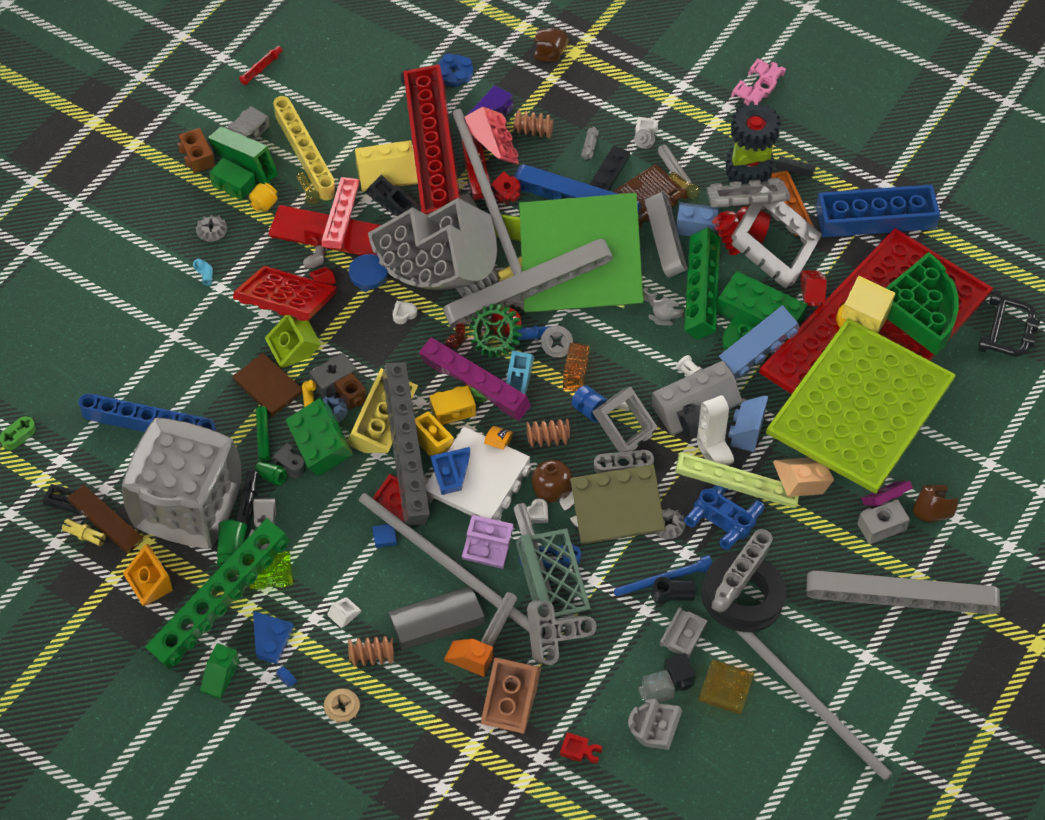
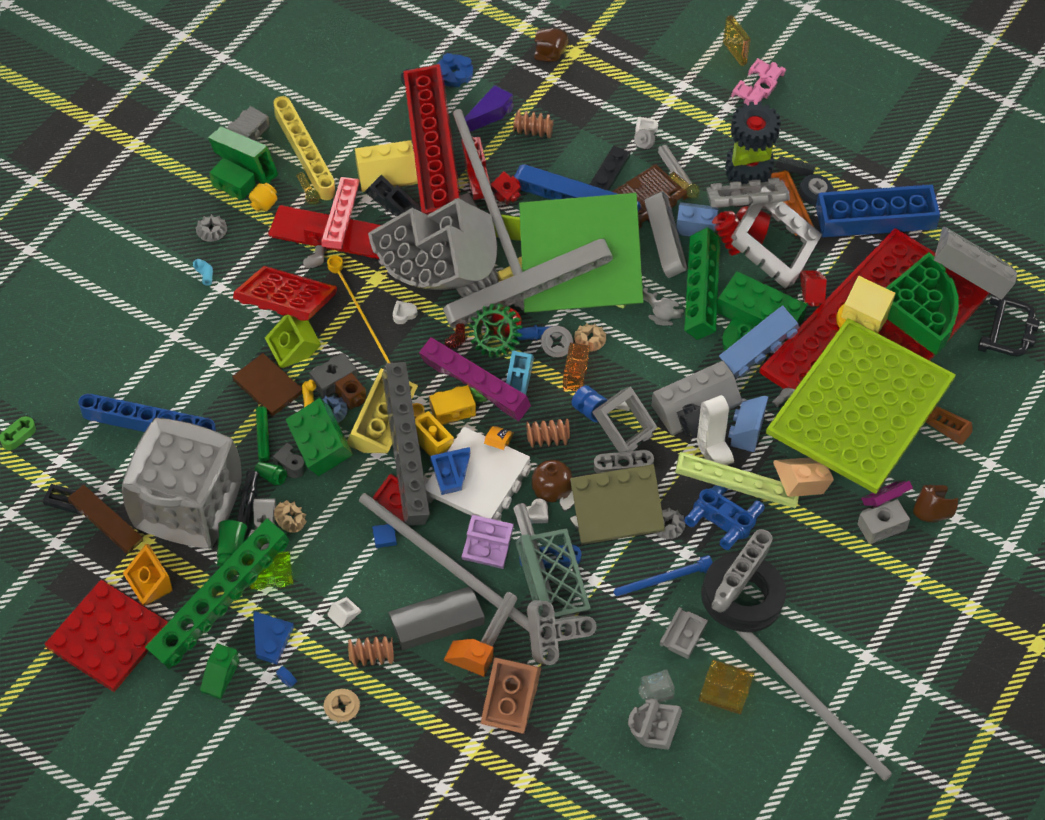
light yellow pin [62,518,106,547] -> none
dark orange brick [177,128,215,174] -> none
red piece [239,46,283,85] -> none
red slope [309,267,336,284] -> none
blue tile [349,254,388,292] -> none
coral slope [465,107,519,165] -> none
red plate [560,732,602,764] -> none
light grey axle [581,127,599,160] -> none
black piece [651,577,696,604] -> none
black brick [663,653,696,692] -> none
white bush [676,355,703,377] -> none
light grey beam [807,571,1000,614] -> none
none -> red plate [44,580,168,692]
none -> tan gear [274,500,306,533]
none -> yellow piece [327,255,425,418]
none -> tan gear [574,323,606,351]
none -> clear yellow tile [723,15,751,66]
none -> light grey bar [772,388,795,408]
none -> black wheel [799,174,834,206]
none -> dark orange slope [926,406,973,445]
none -> light grey slope [934,226,1017,300]

